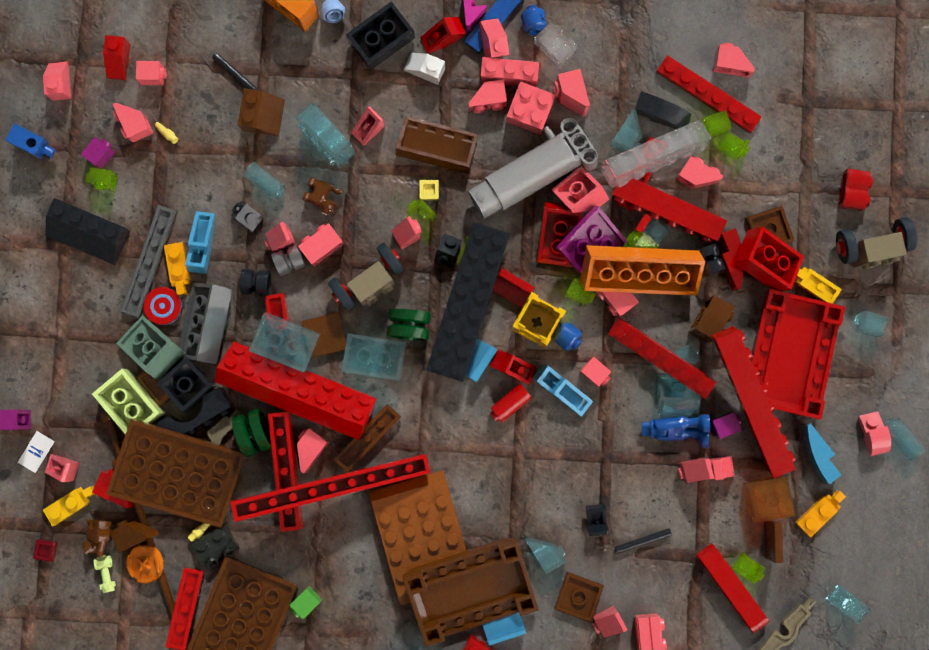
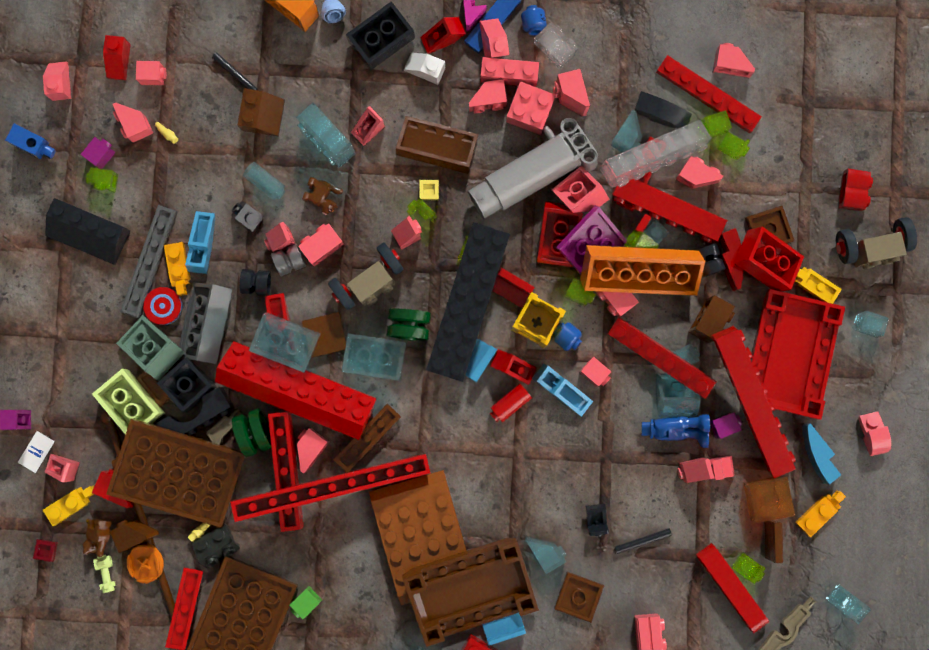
black bracket [434,233,462,267] -> none
coral slope [592,606,627,638] -> none
clear light blue brick [884,417,925,460] -> none

